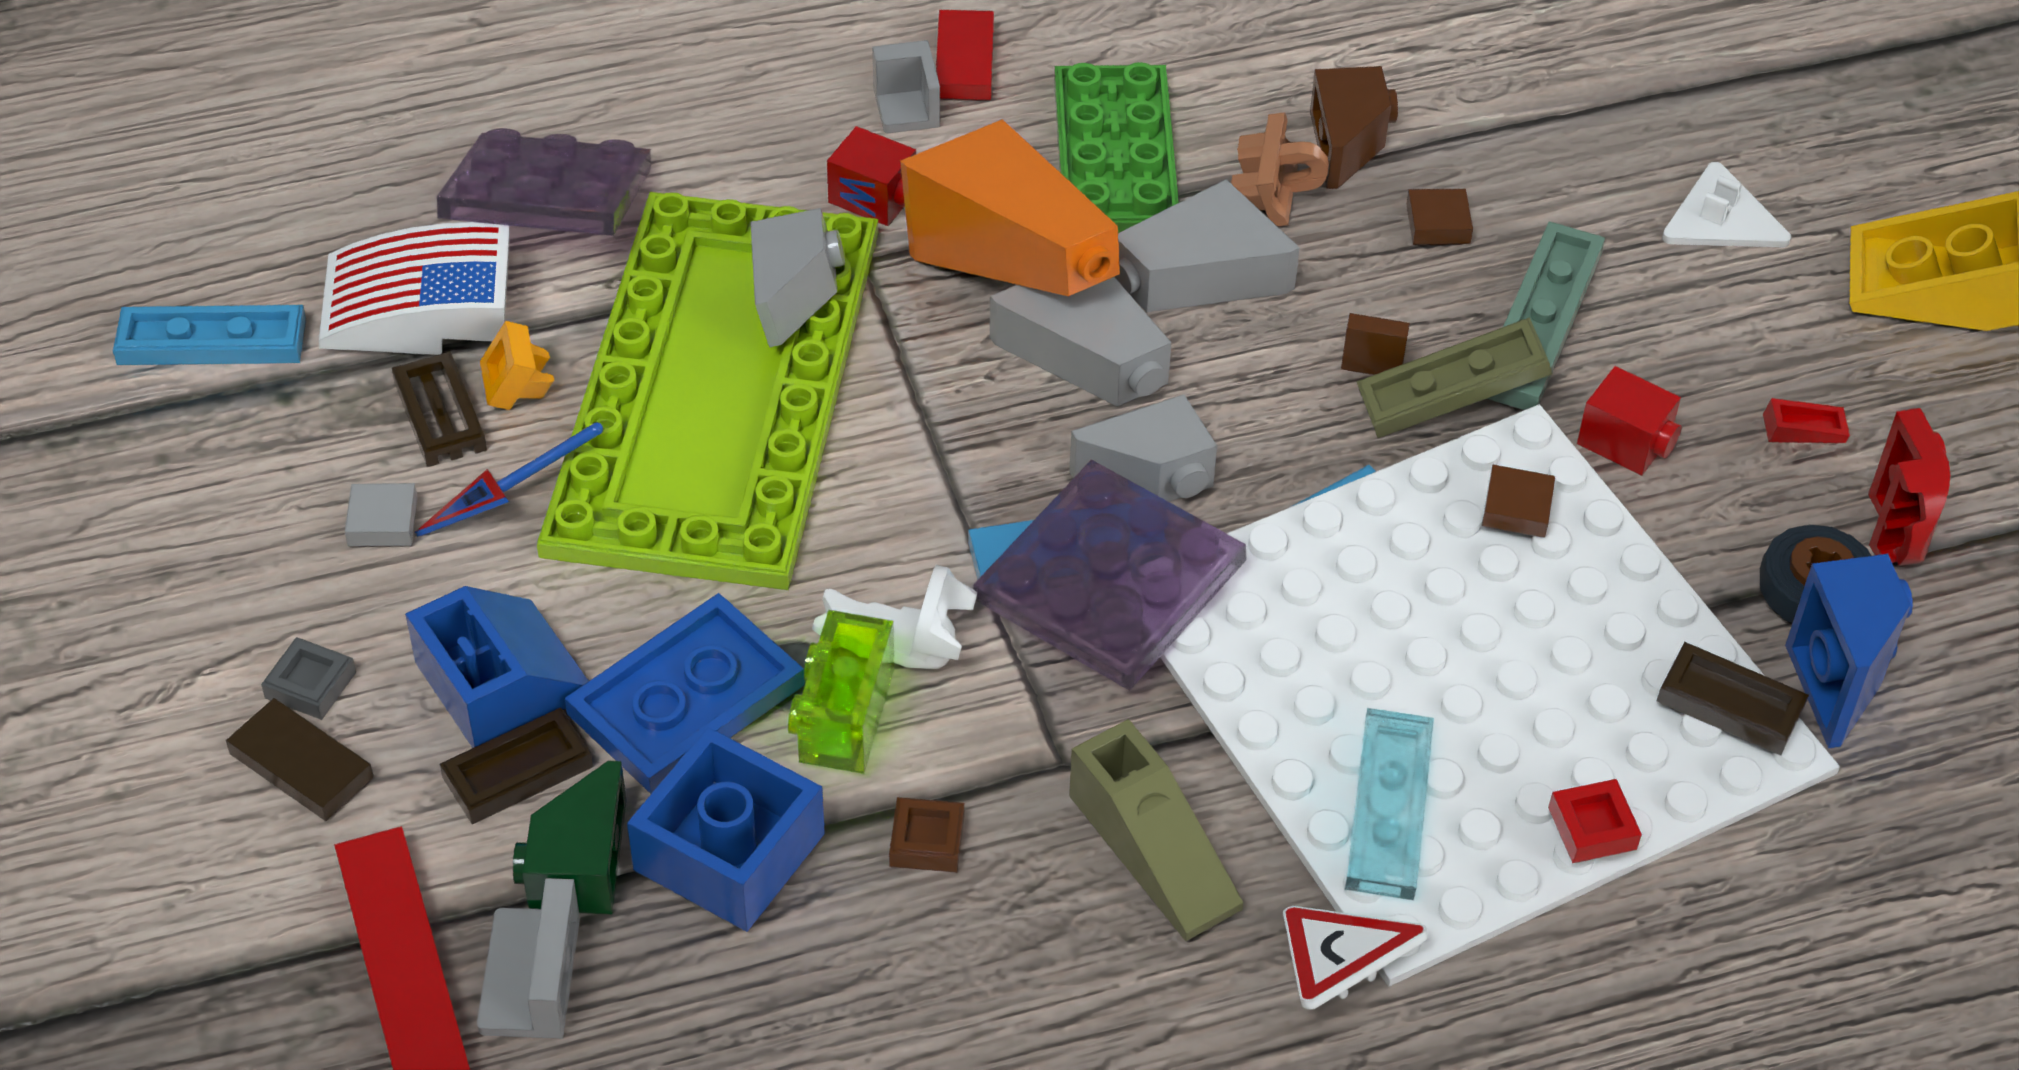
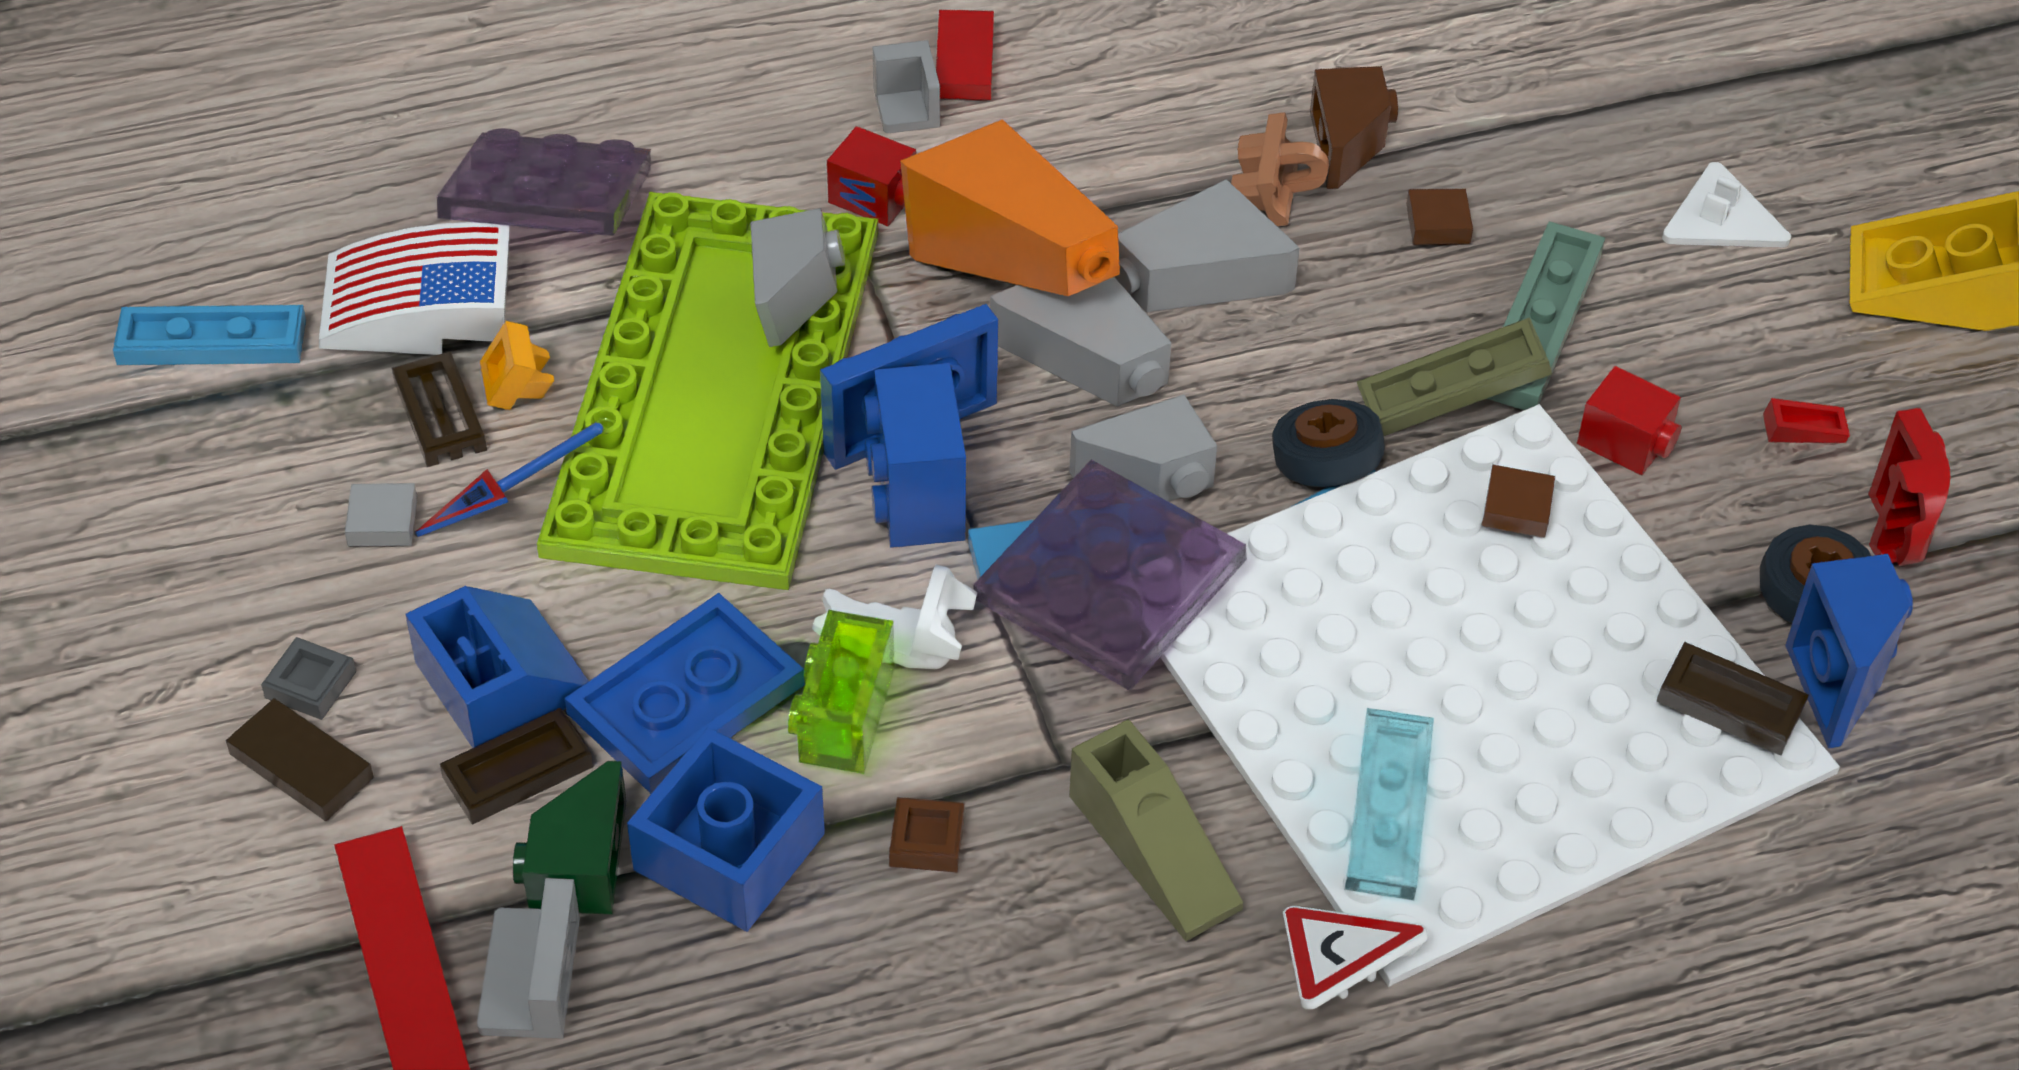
bright green tile [1054,62,1179,233] -> none
reddish brown tile [1341,313,1410,375] -> none
red plate [1548,779,1642,864] -> none
none -> blue plate [820,304,998,470]
none -> blue brick [864,363,966,548]
none -> black wheel [1272,399,1385,487]

